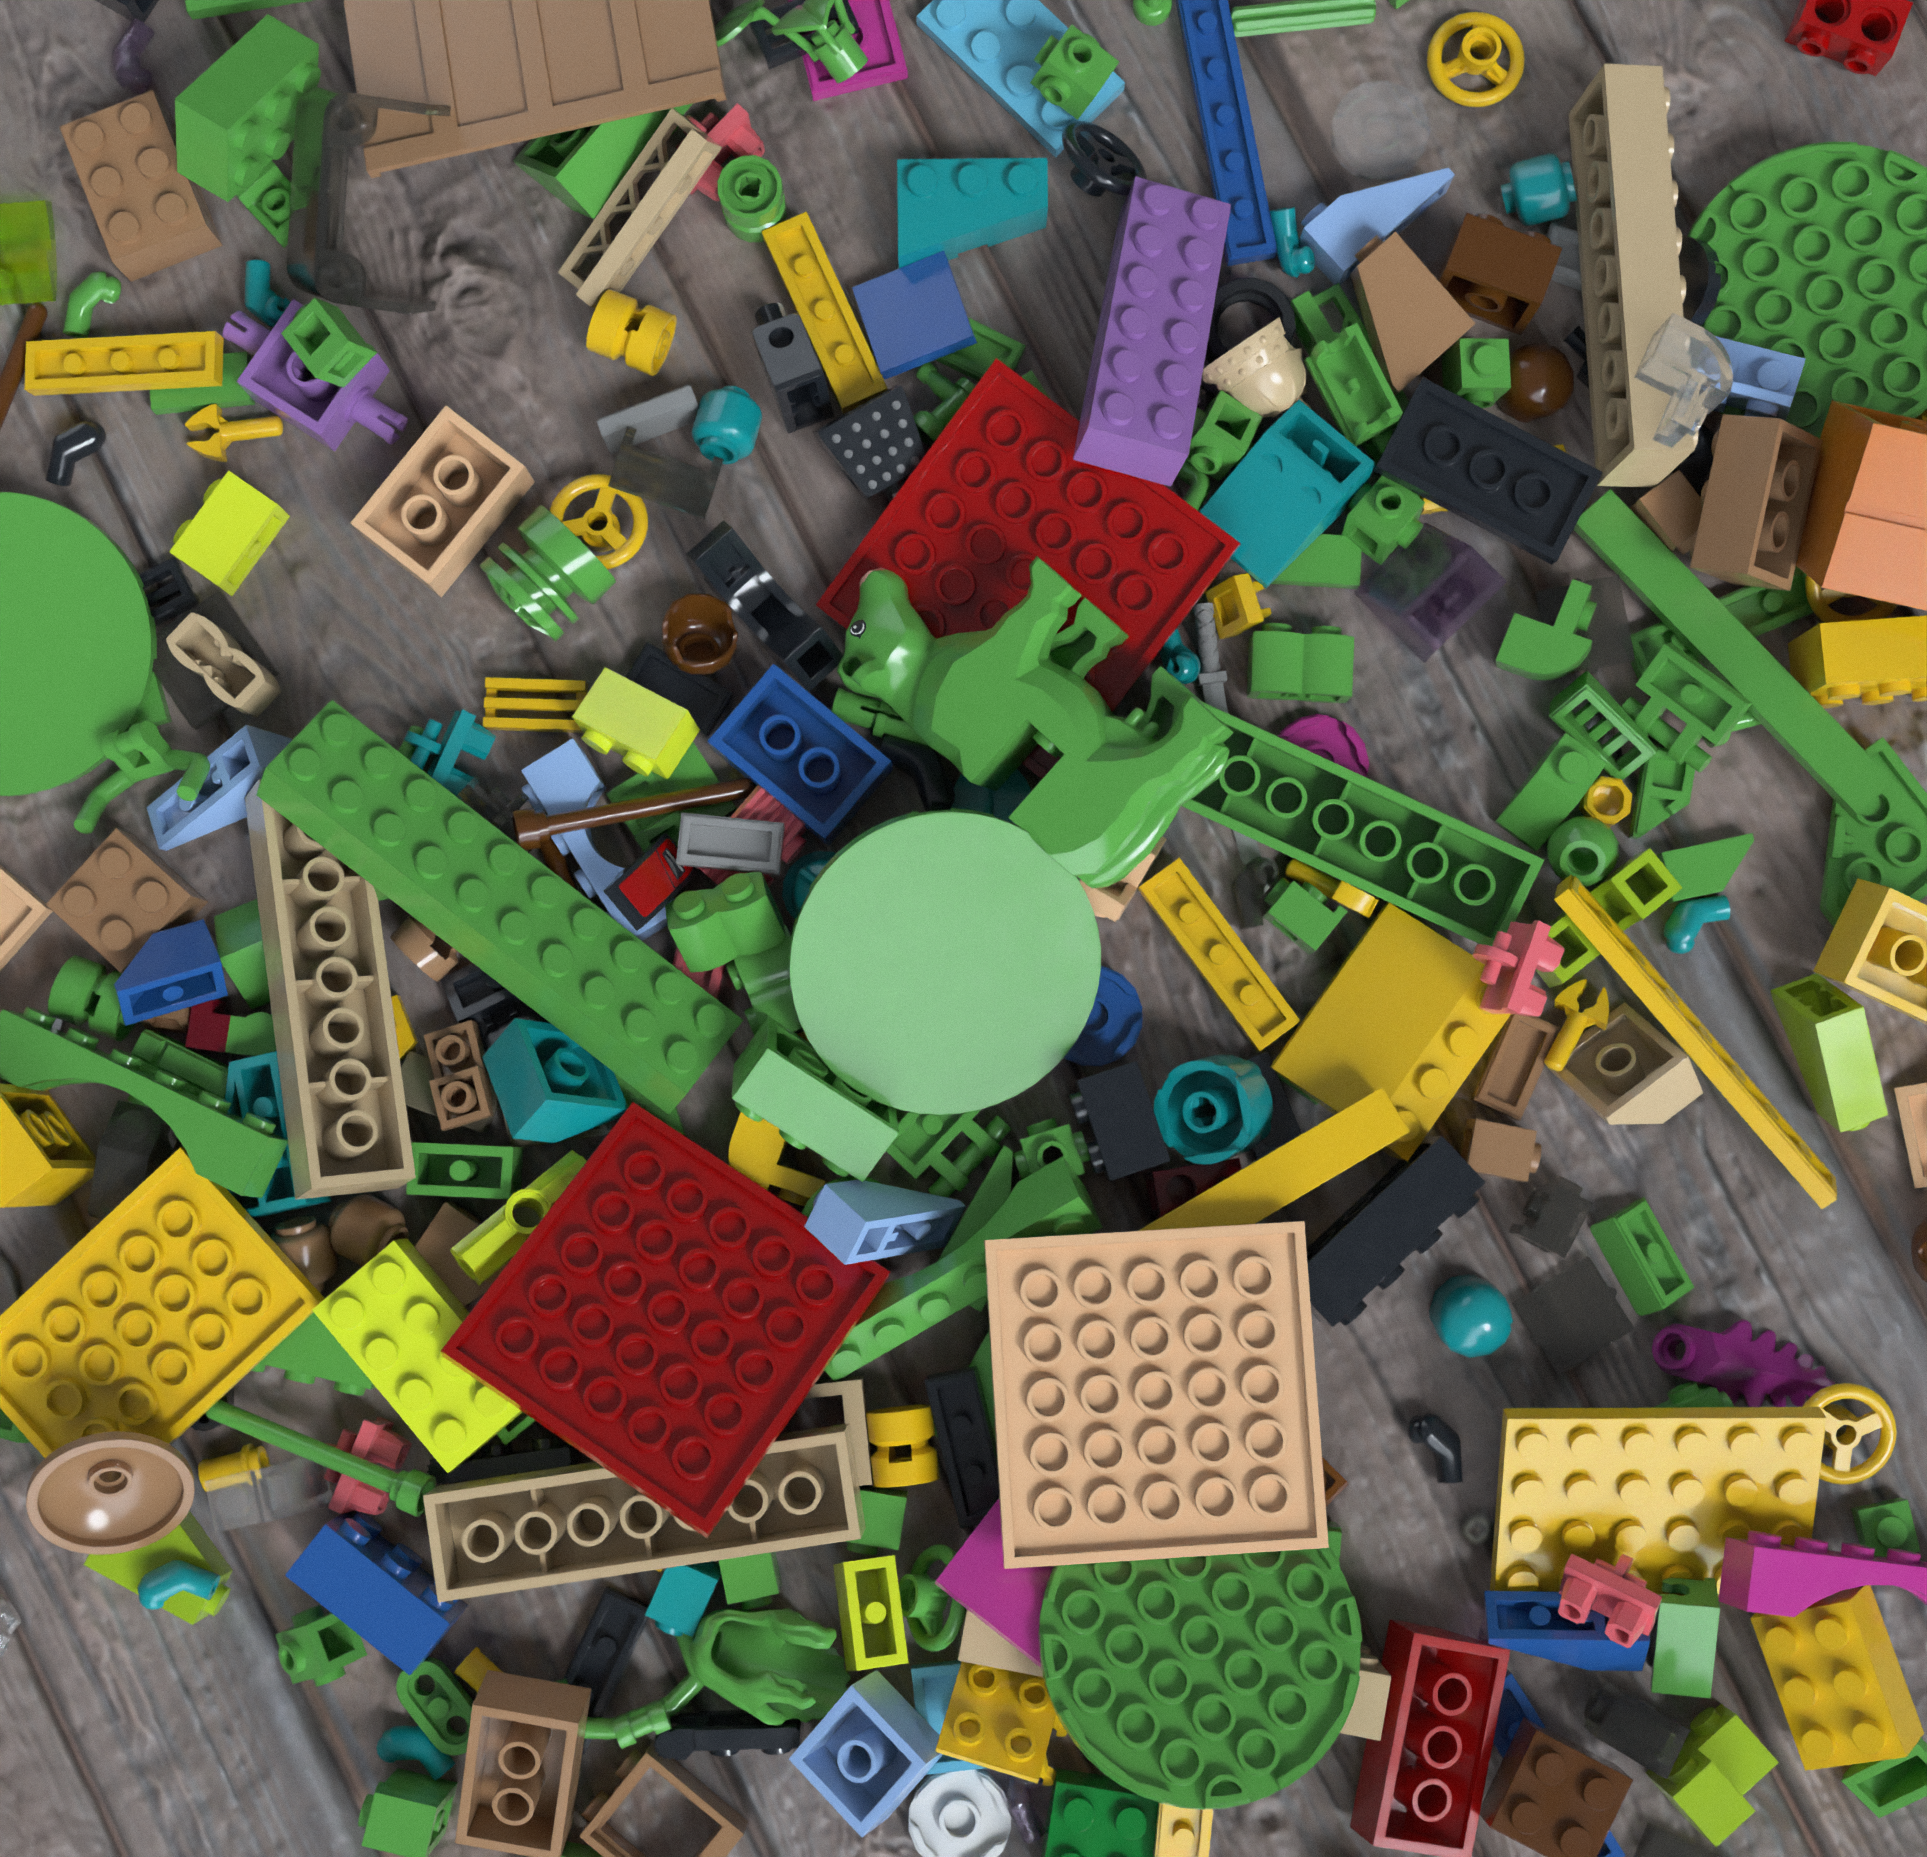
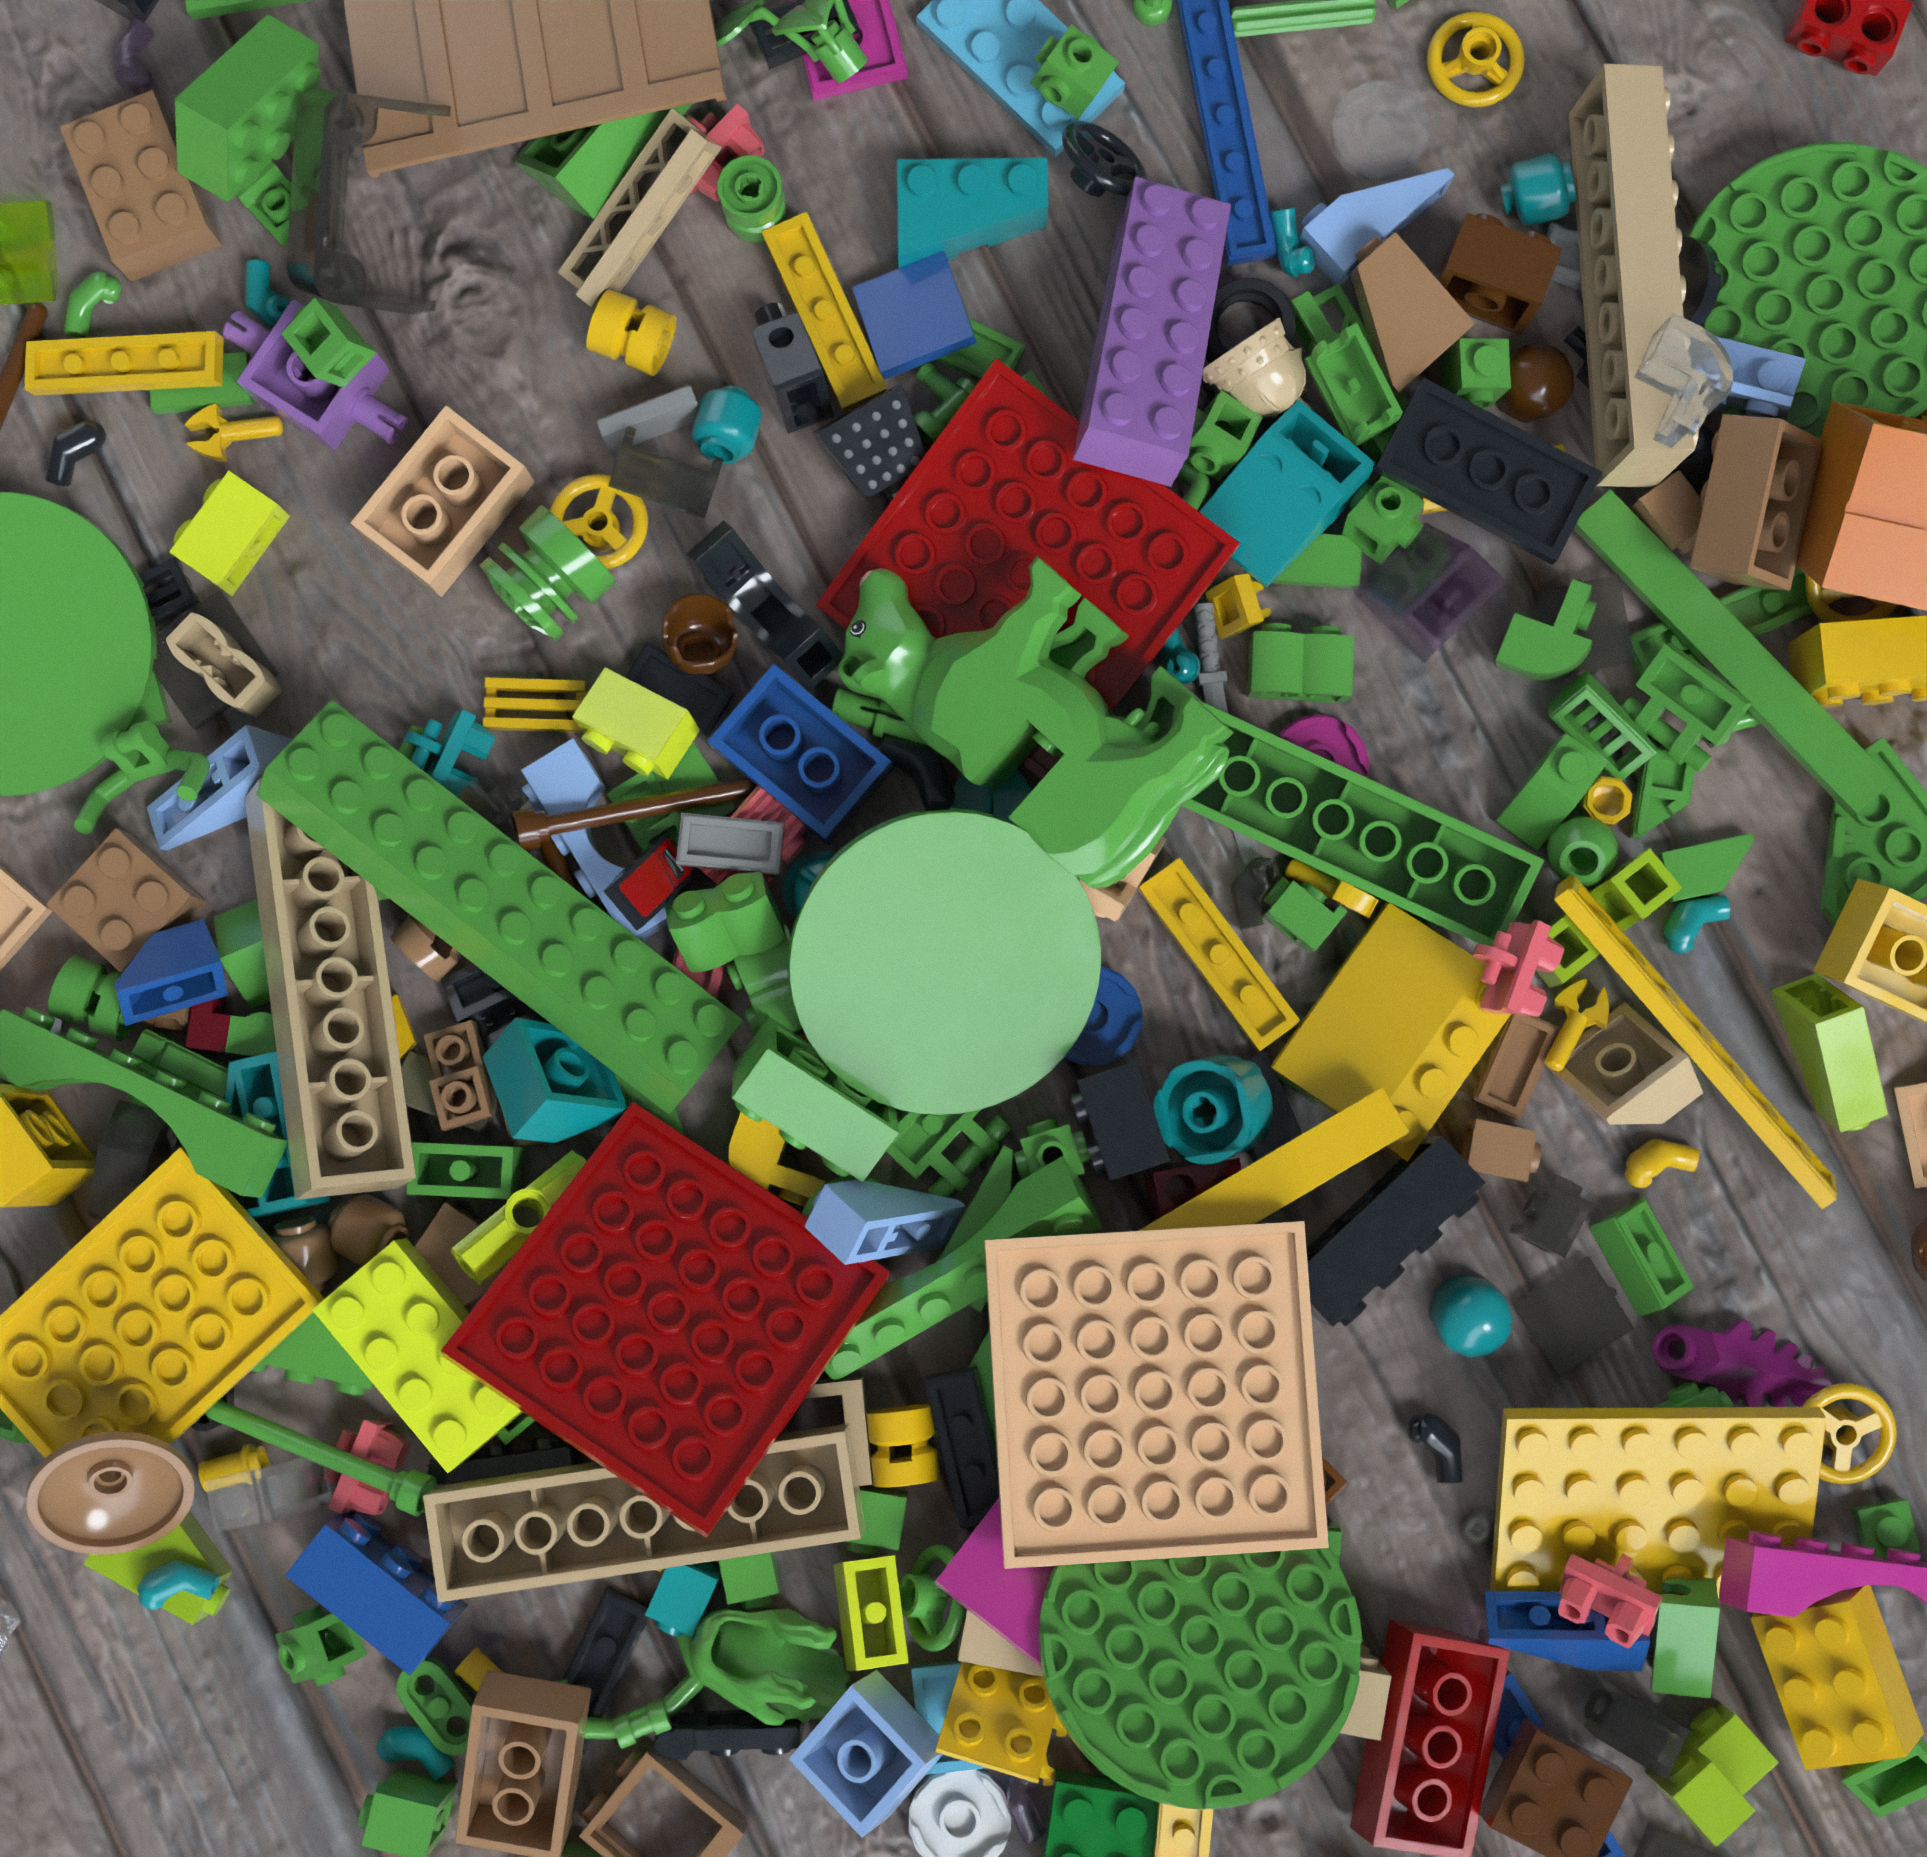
none -> yellow arm [1624,1139,1700,1188]

